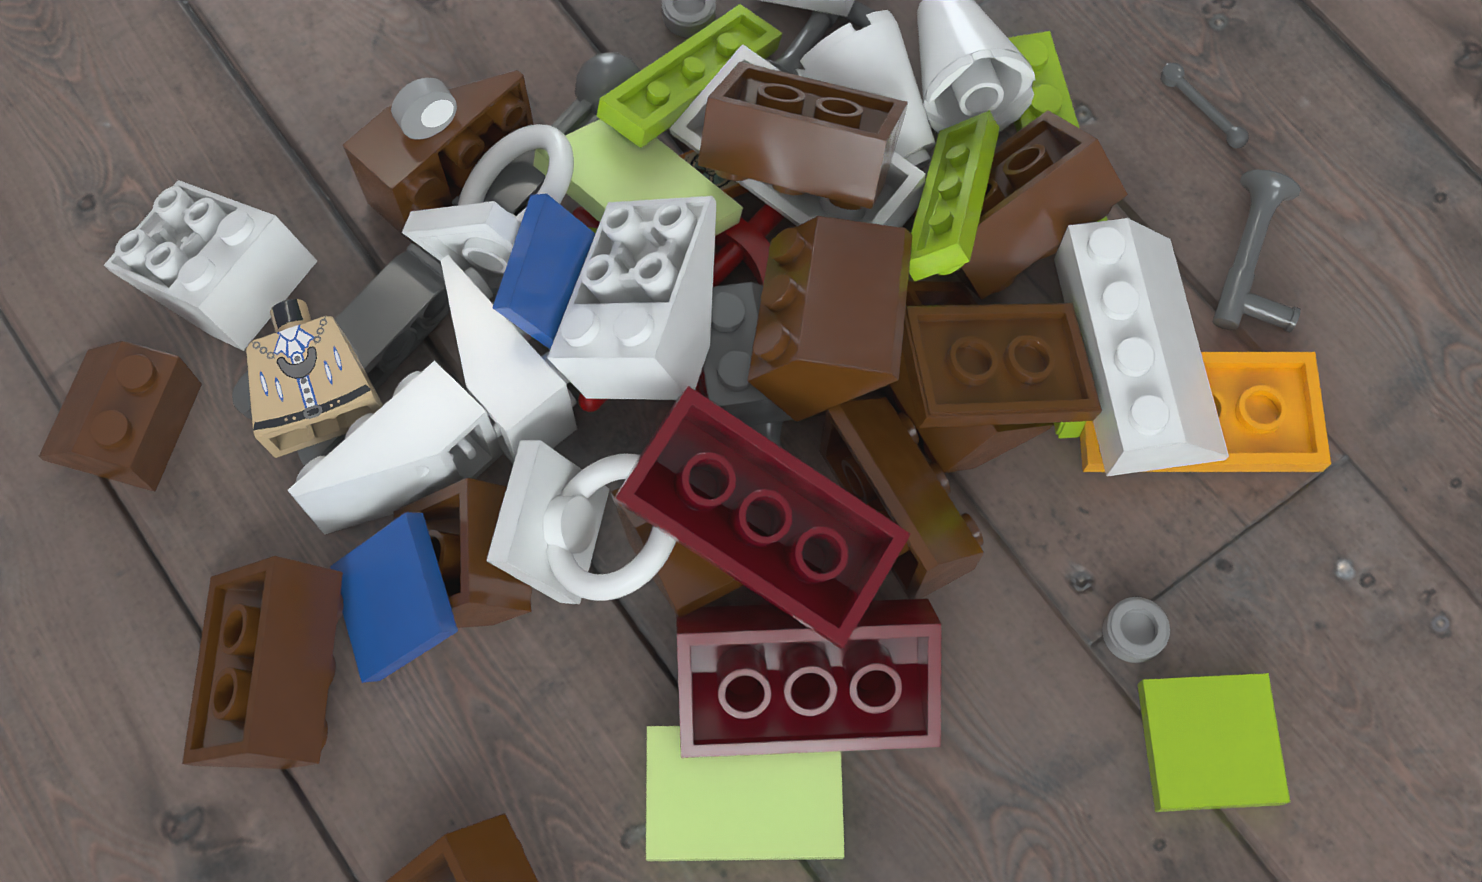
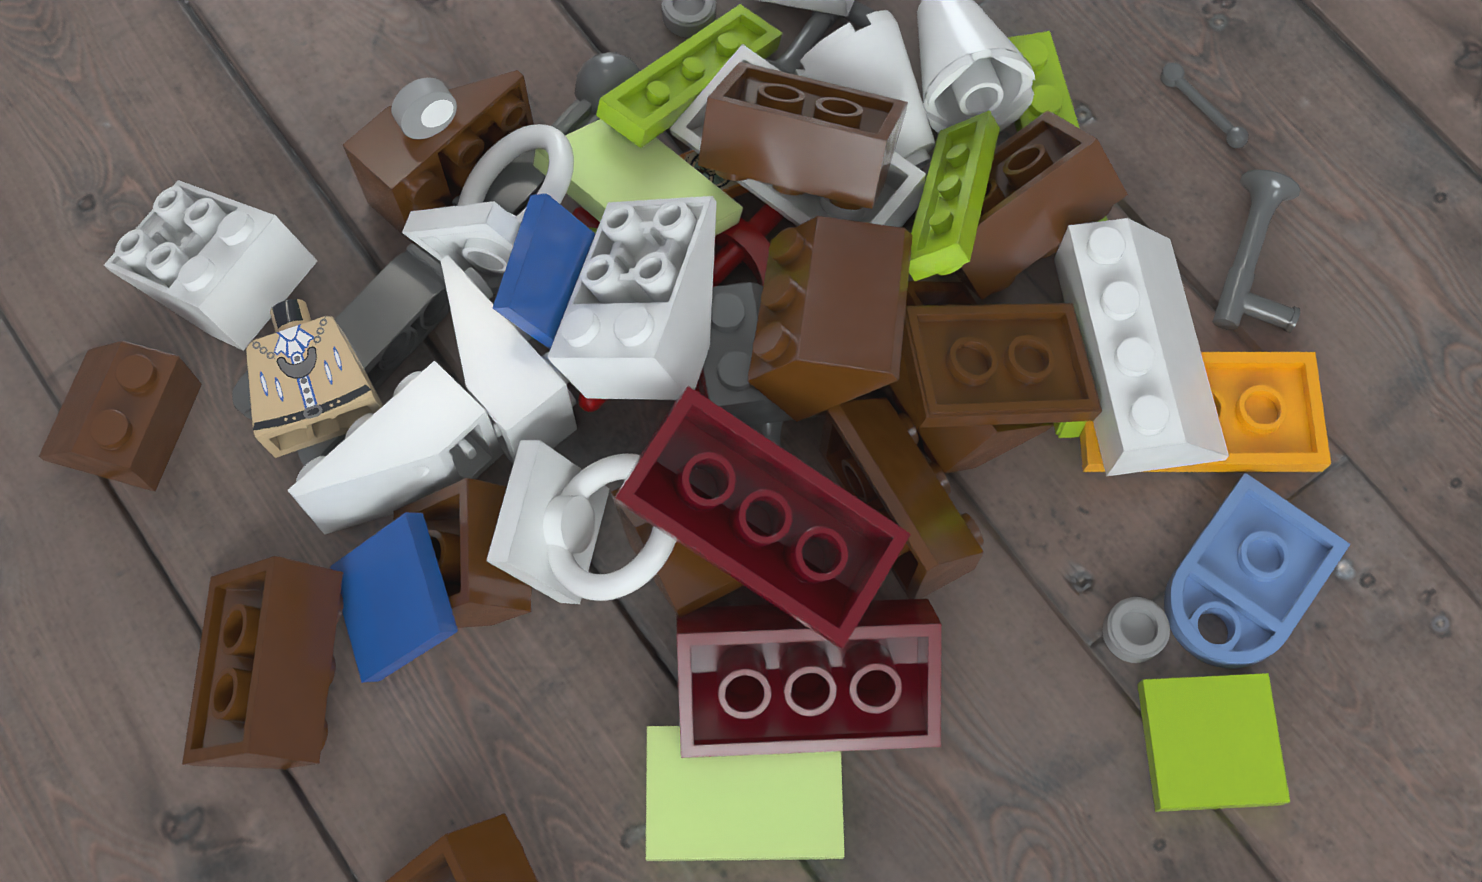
none -> medium blue tile [1164,473,1350,669]

